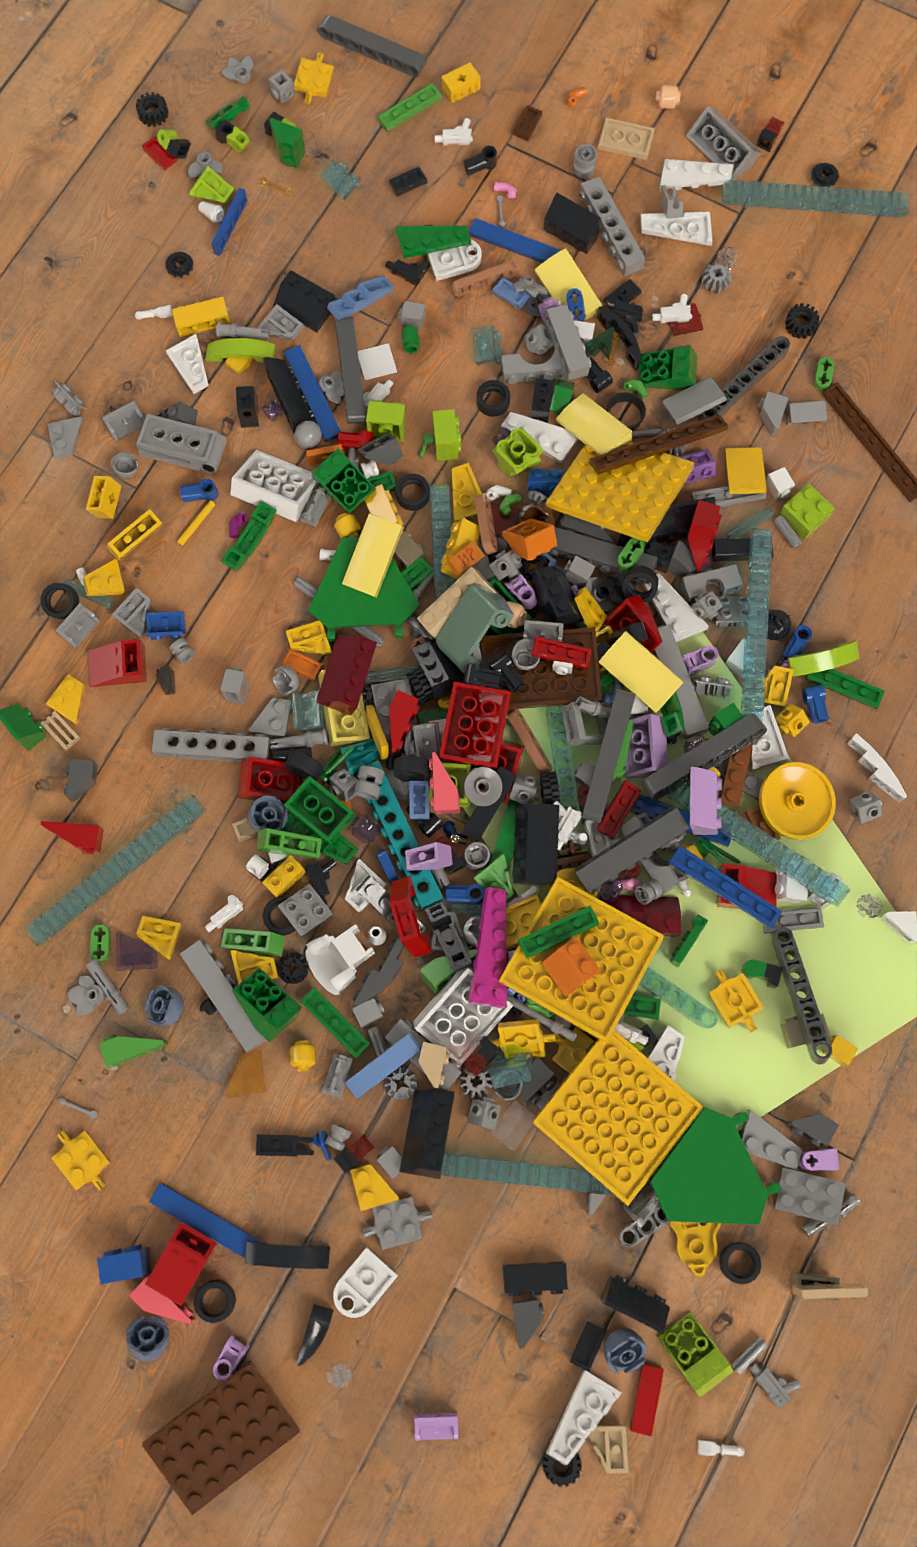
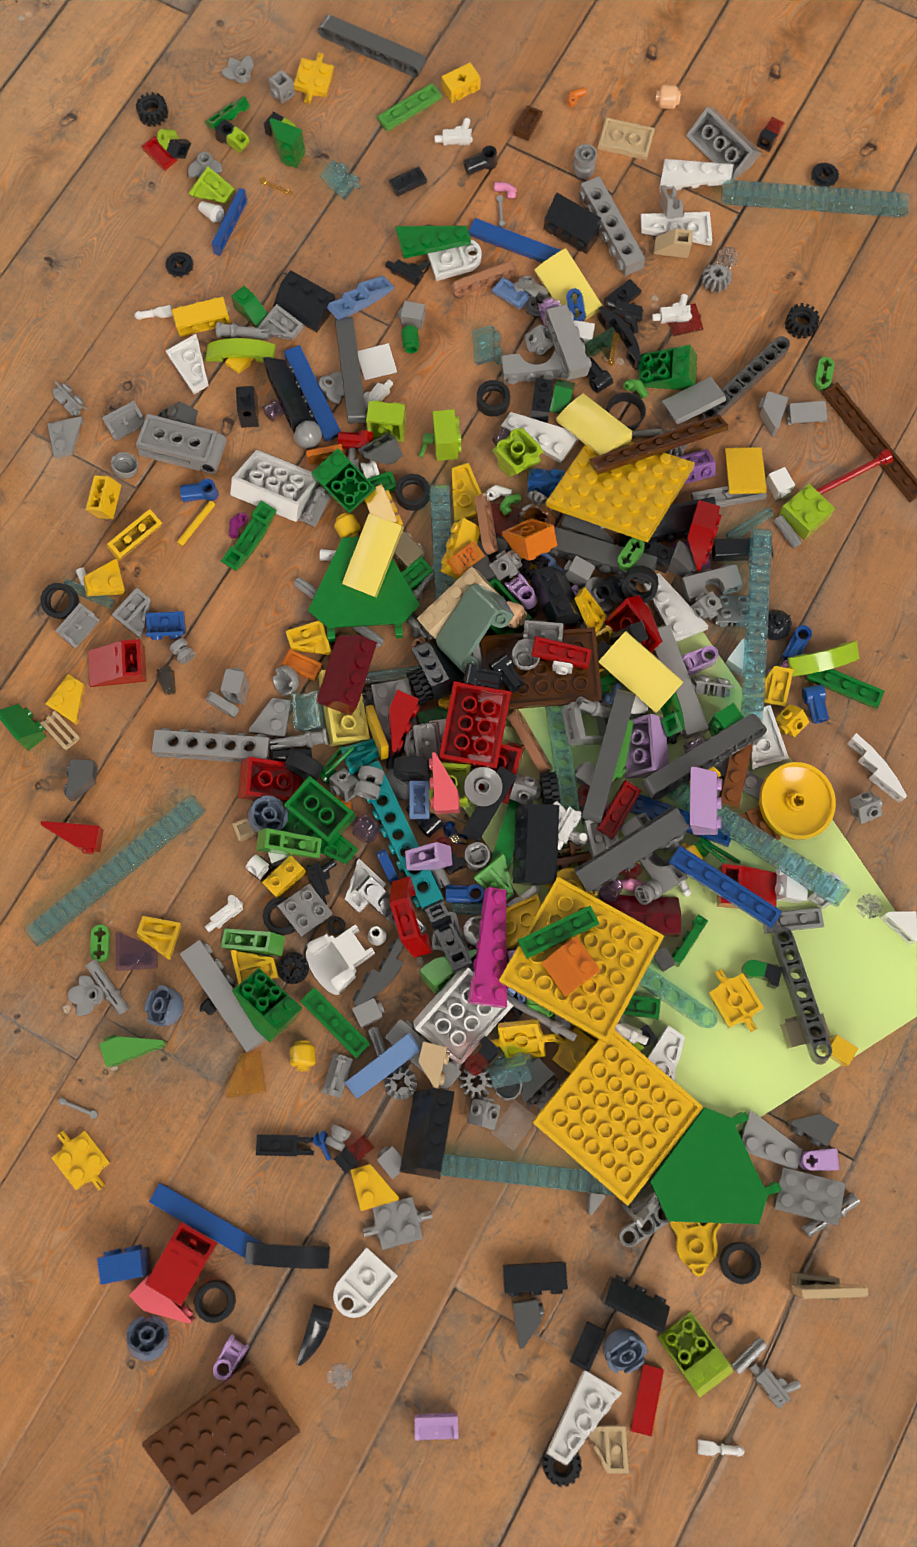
none -> light grey beam [205,691,240,718]
none -> green slope [231,285,268,328]
none -> black bush [328,916,345,935]
none -> dark grey slope [653,947,675,972]
none -> tan slope [654,228,693,258]
none -> red piece [816,449,893,495]

